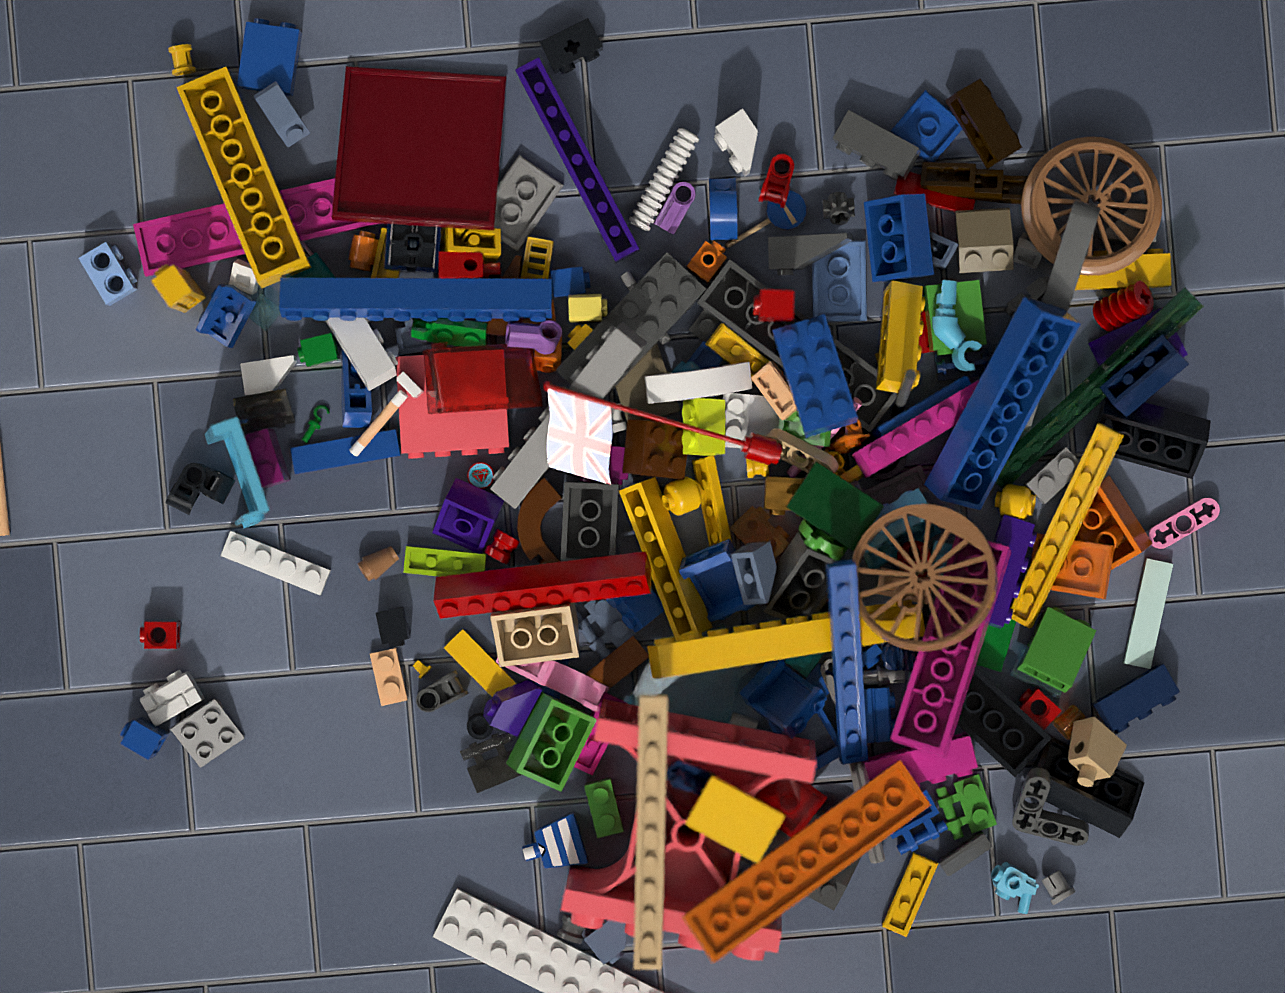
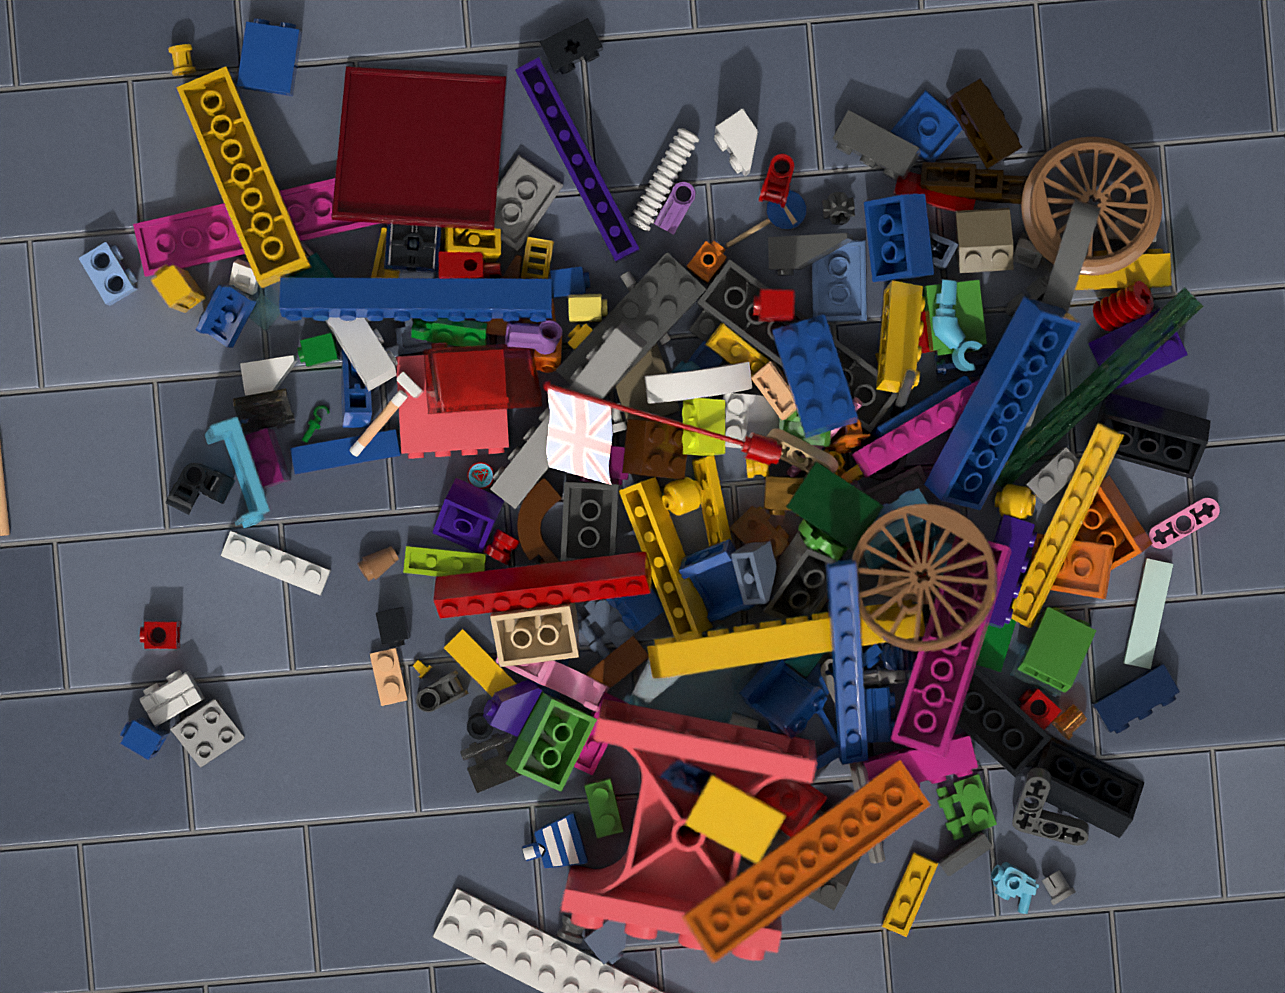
sand blue slope [254,81,310,148] -> none
orange brick [348,231,379,271] -> none
tan plate [634,695,668,970] -> none
blue brick [709,178,737,240] -> none
blue plate [890,789,948,855] -> none
tan torso [1068,717,1127,787] -> none
dark blue brick [1100,334,1189,417] -> none

